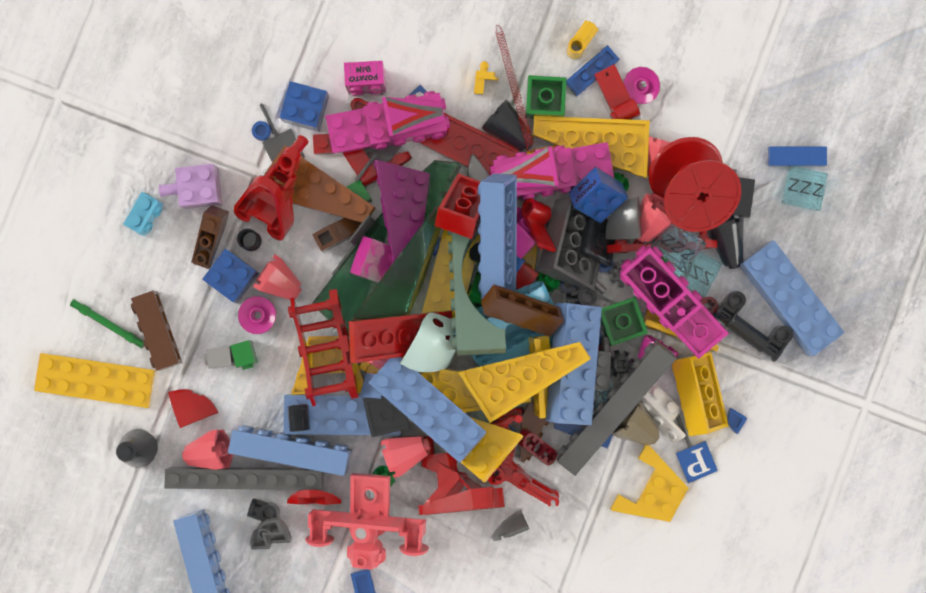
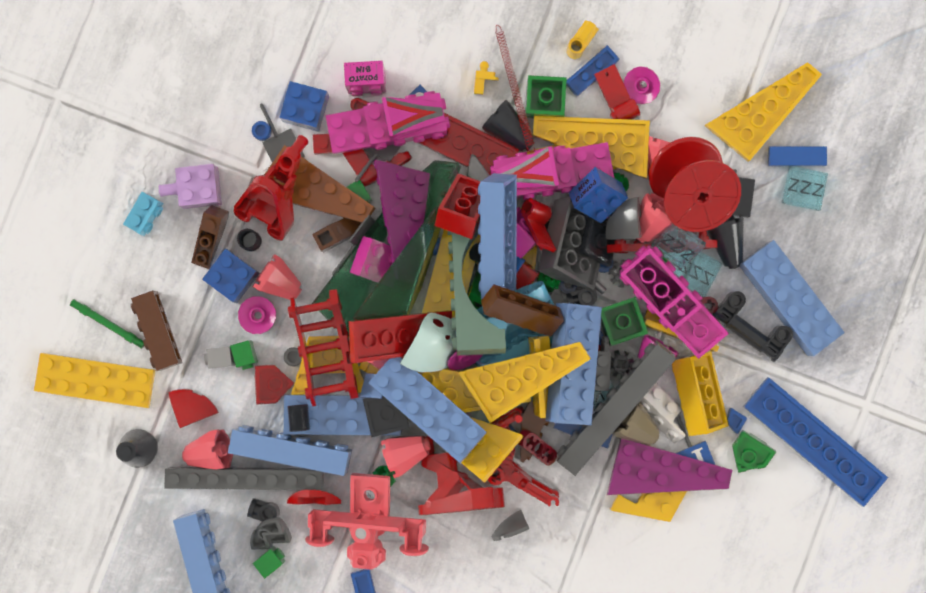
none -> green brick [253,546,286,579]
none -> red plate [254,365,294,405]
none -> dark grey tile [284,347,302,366]
none -> dark pink dish [447,350,483,370]
none -> magenta wing [607,439,733,495]
none -> yellow wing [704,62,822,162]
none -> green plate [732,430,776,473]
none -> blue plate [743,377,888,507]

